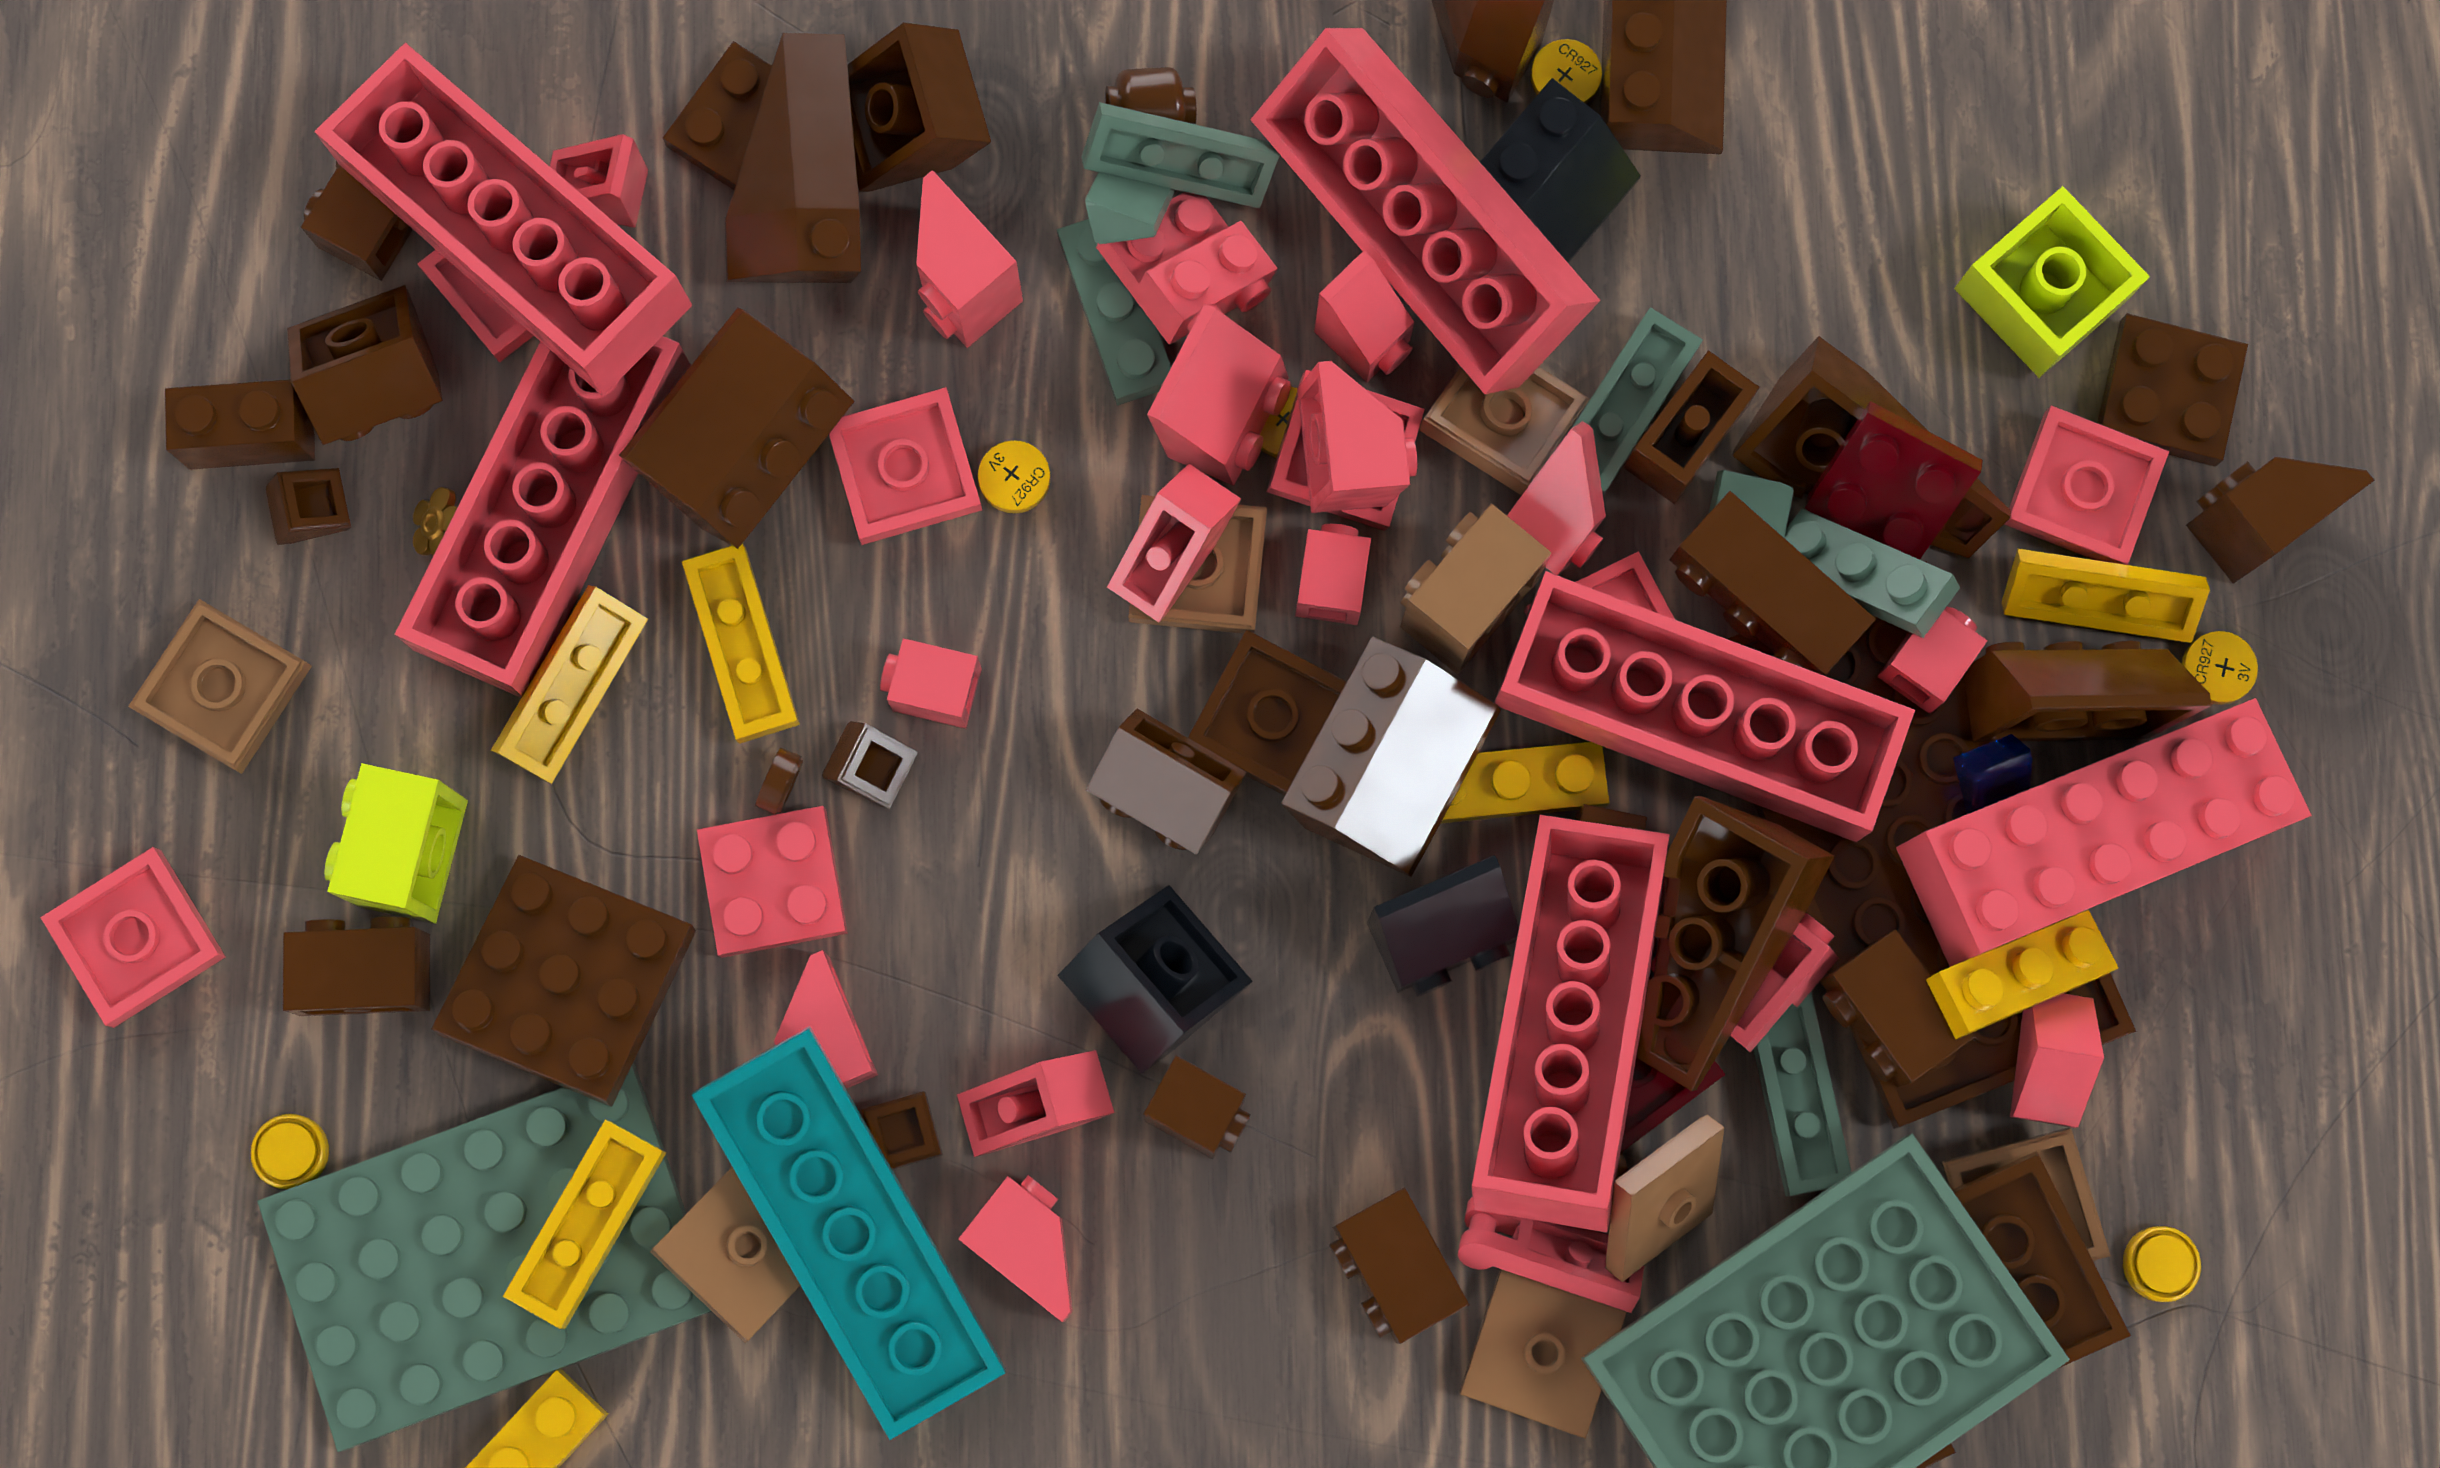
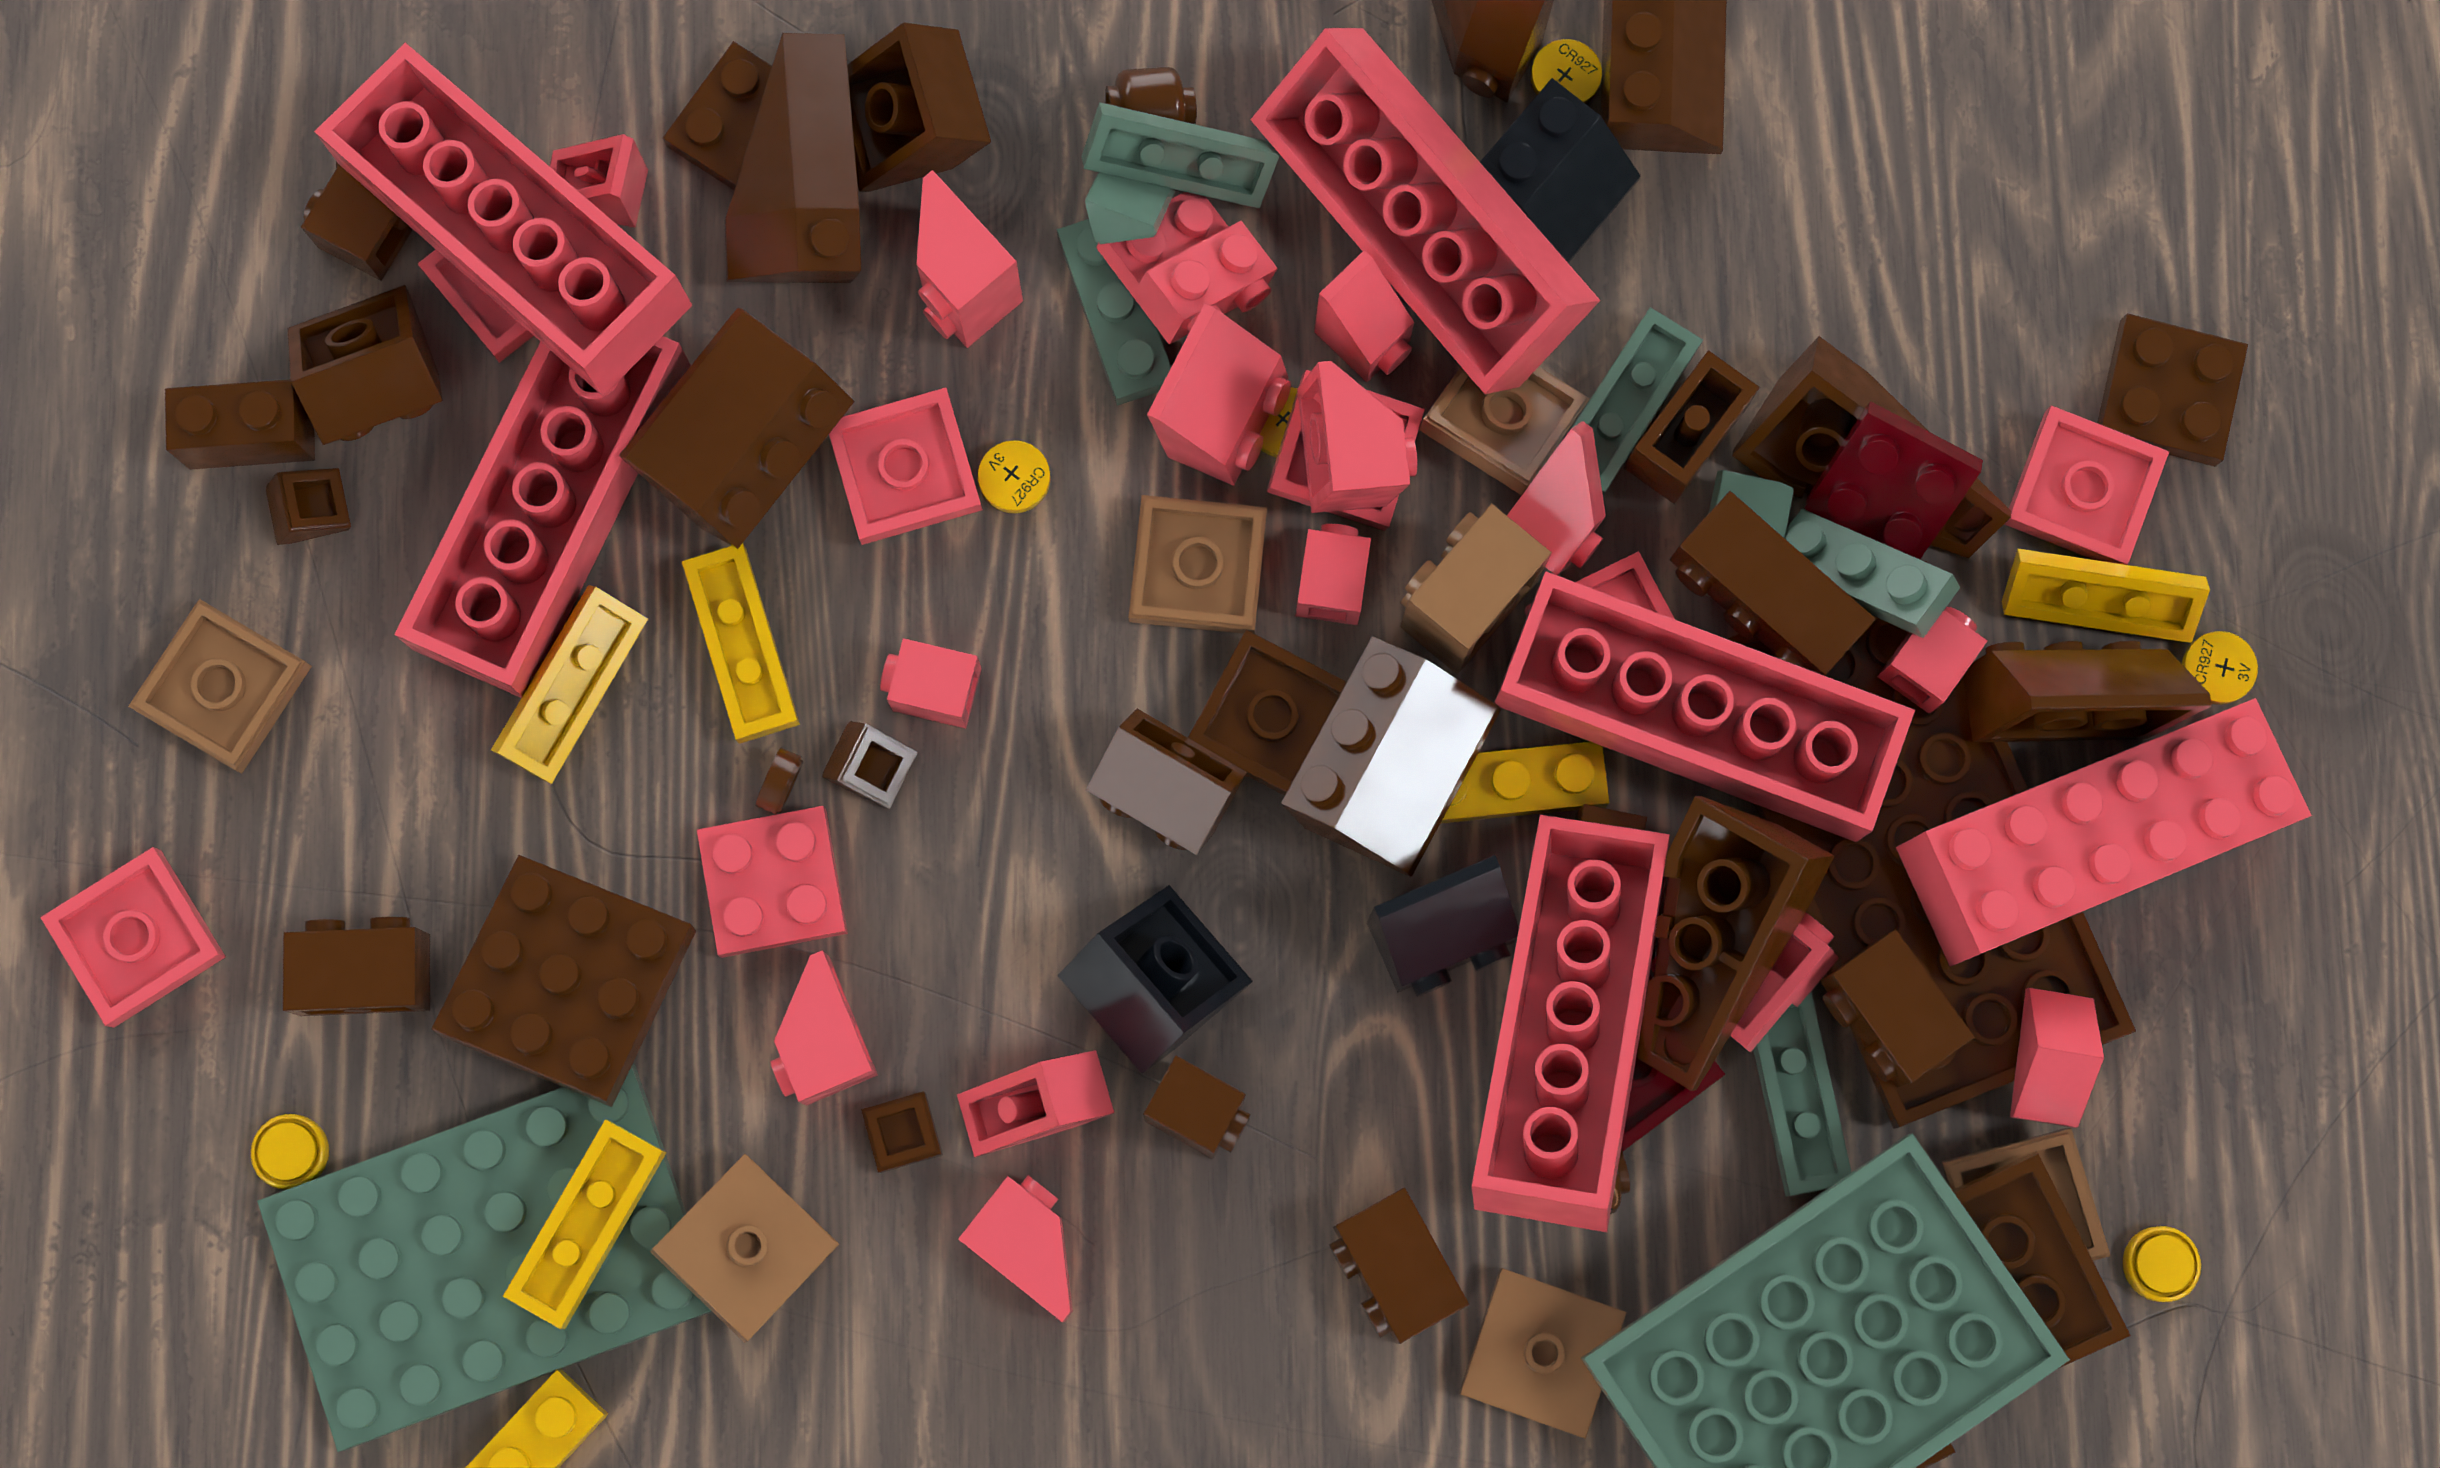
neon yellow brick [324,763,468,924] -> none
pearl gold plant [413,487,458,556] -> none
teal plate [691,1026,1006,1440] -> none
coral slope [1107,464,1241,623] -> none
coral plate [1458,1197,1644,1313] -> none
medium nougat plate [1605,1114,1725,1282] -> none
yellow plate [1926,910,2119,1039] -> none
clear blue slope [1953,734,2033,814] -> none
neon yellow brick [1954,186,2150,378] -> none
reddish brown slope [2186,457,2375,584] -> none

